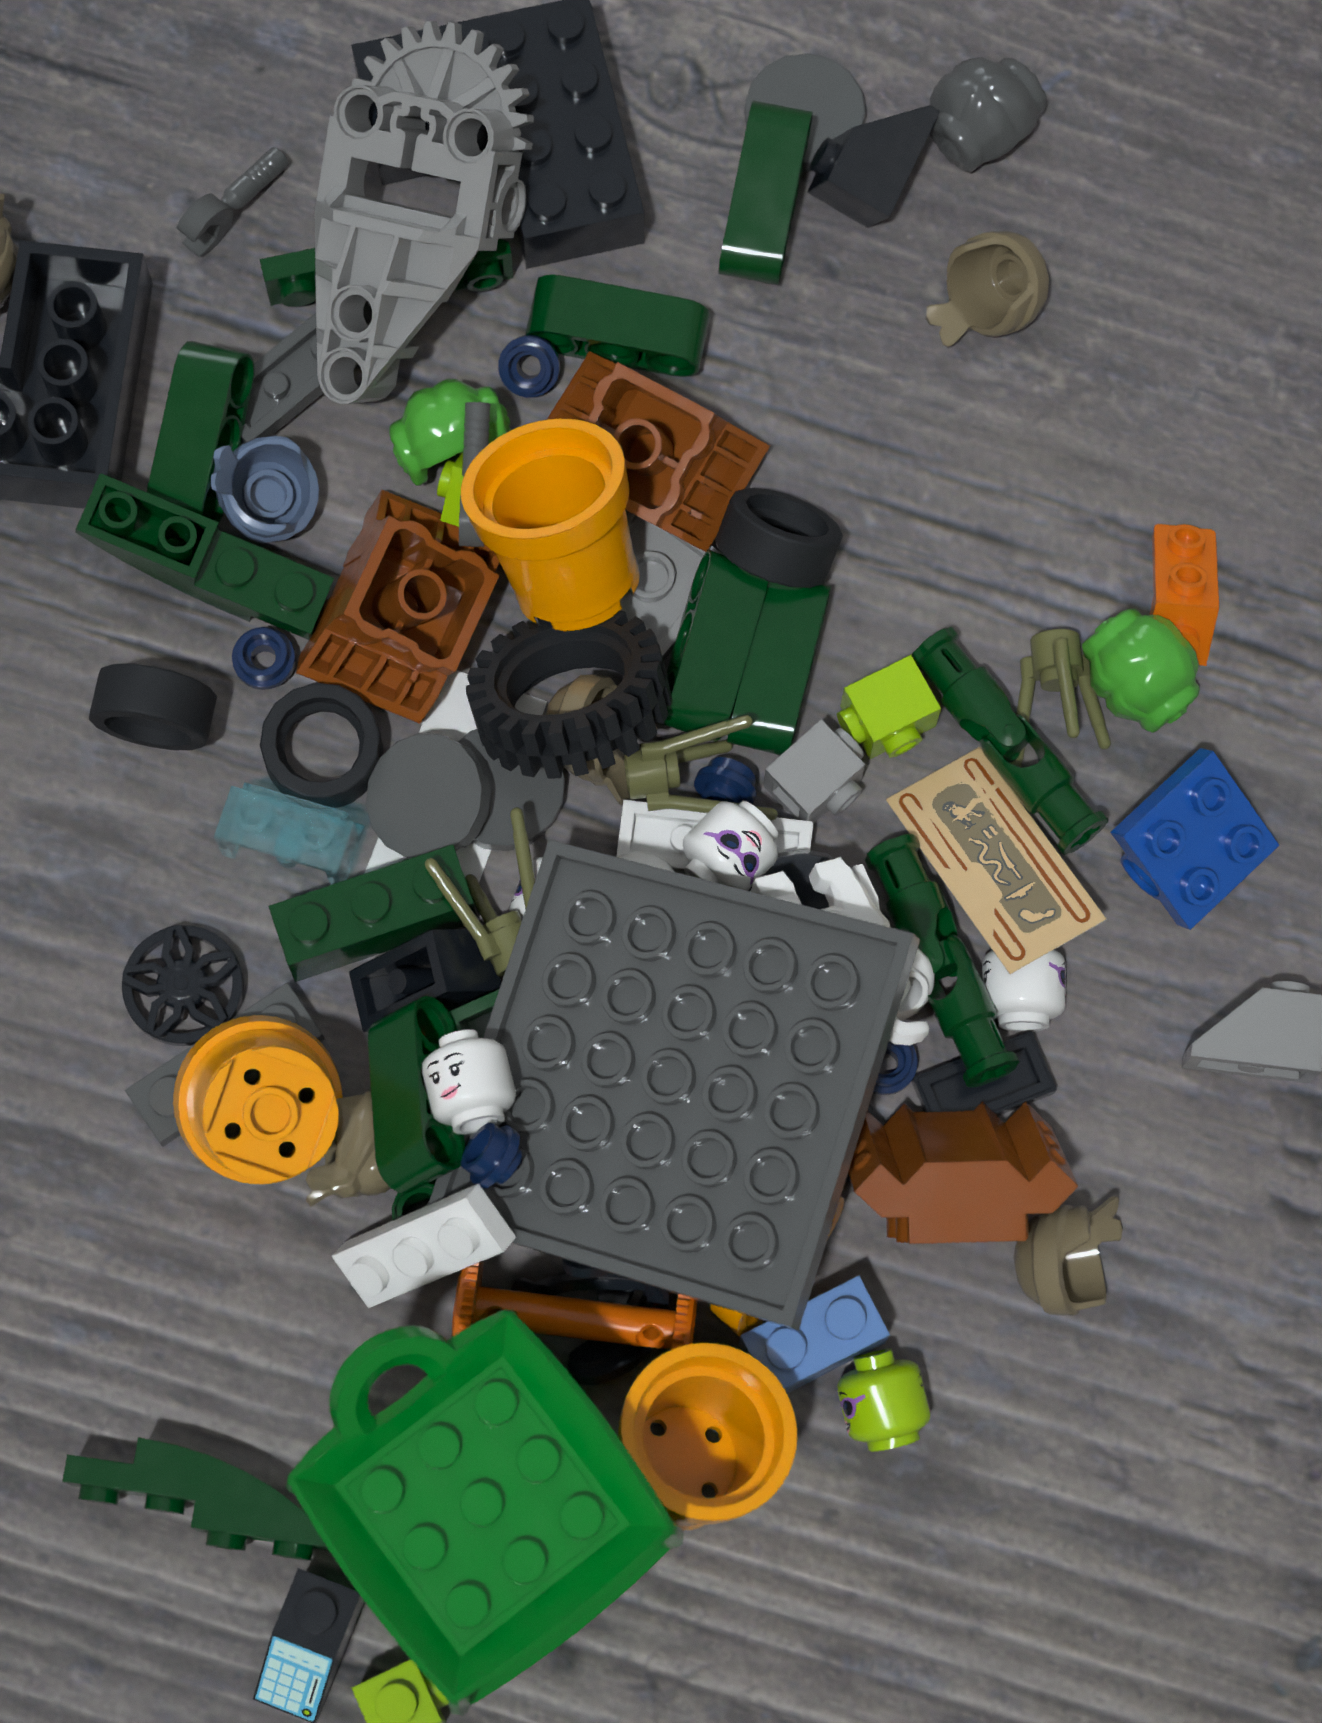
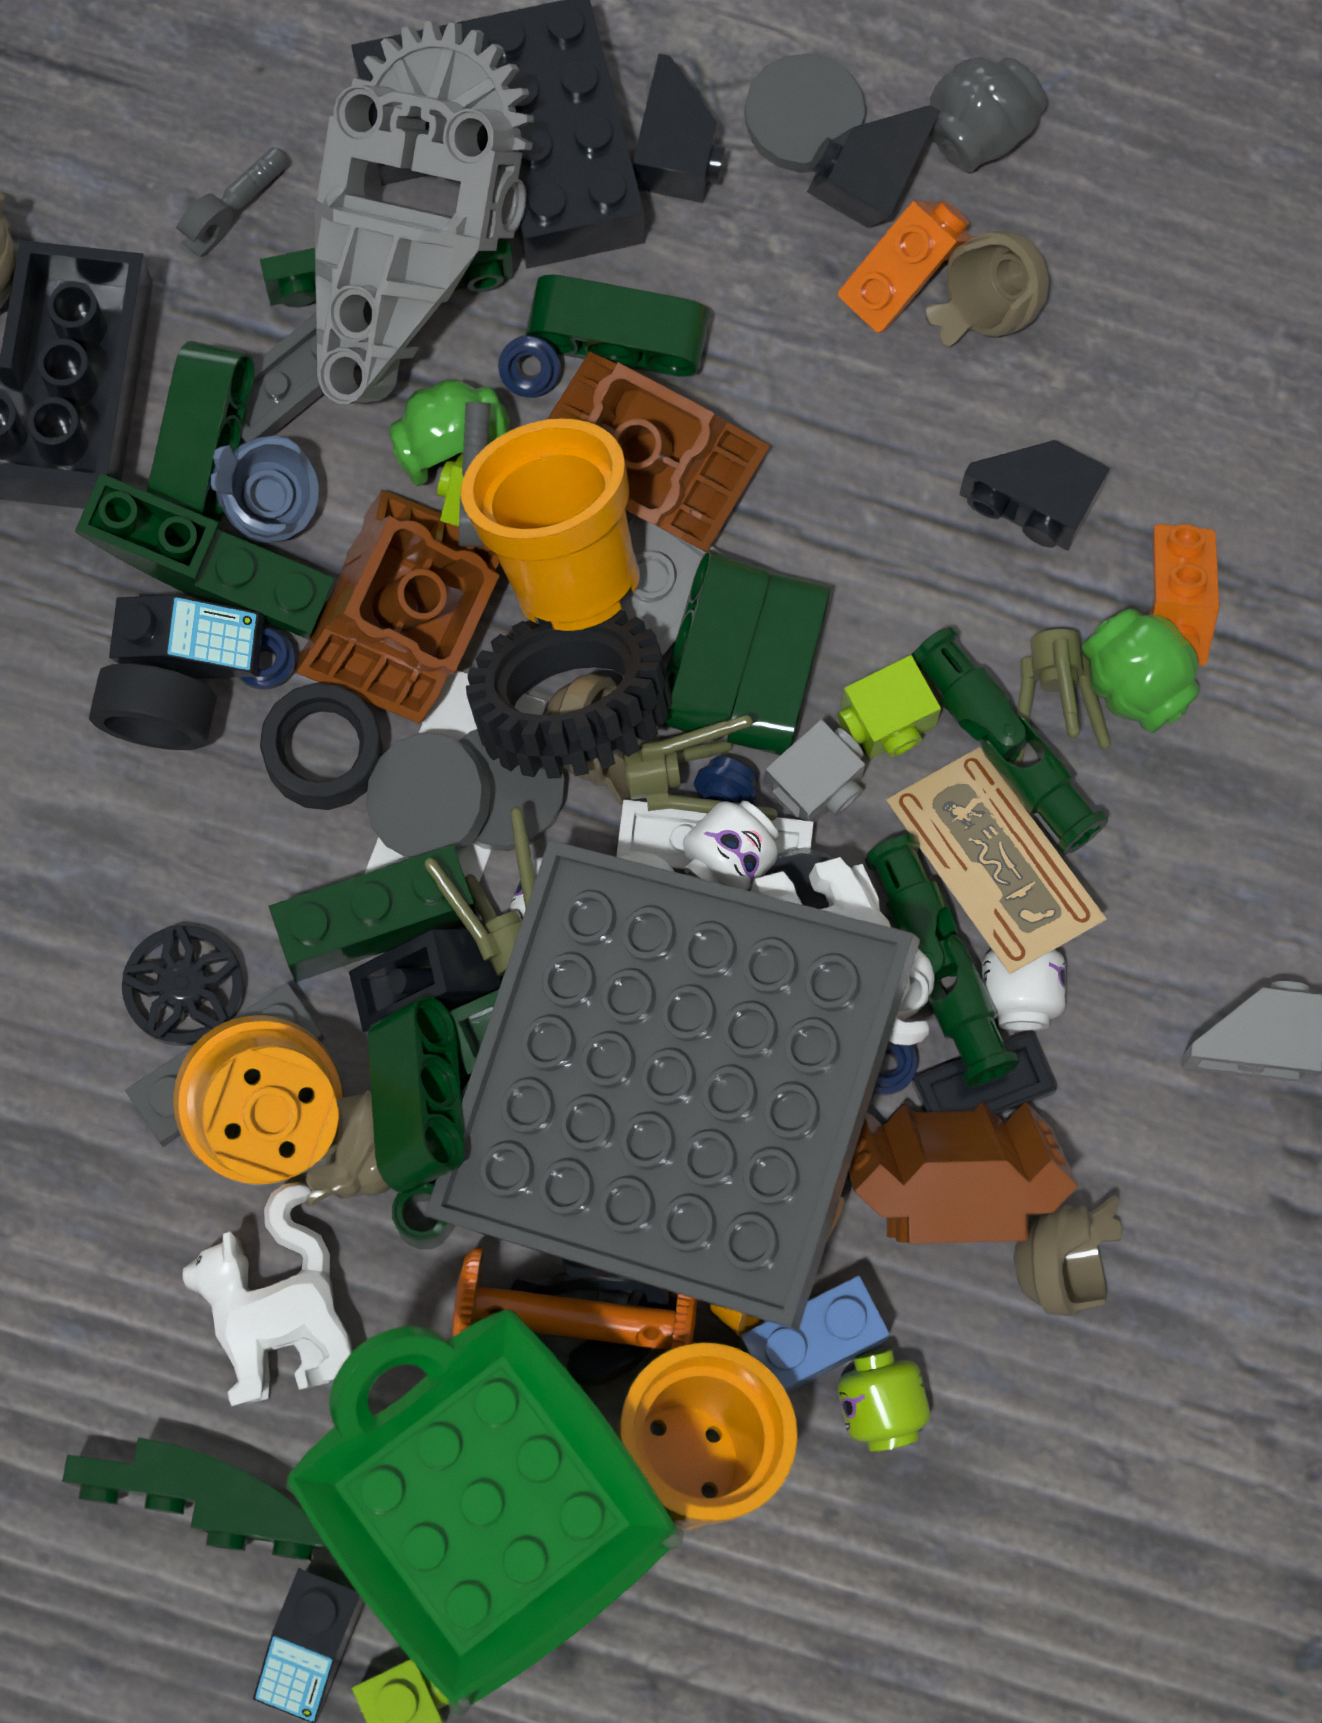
clear light blue window [214,782,365,885] -> none
white plate [331,1183,516,1308] -> none
white head [422,1030,516,1134] -> none
dark blue plate [461,1123,522,1189] -> none
black tyre [715,488,843,588] -> none
dark green beam [718,100,813,285] -> none
blue plate [1110,748,1280,930] -> none
none -> slope [109,595,264,679]
none -> white animal [182,1181,352,1407]
none -> black slope [633,54,726,203]
none -> orange bracket [838,200,972,332]
none -> black slope [959,440,1110,551]

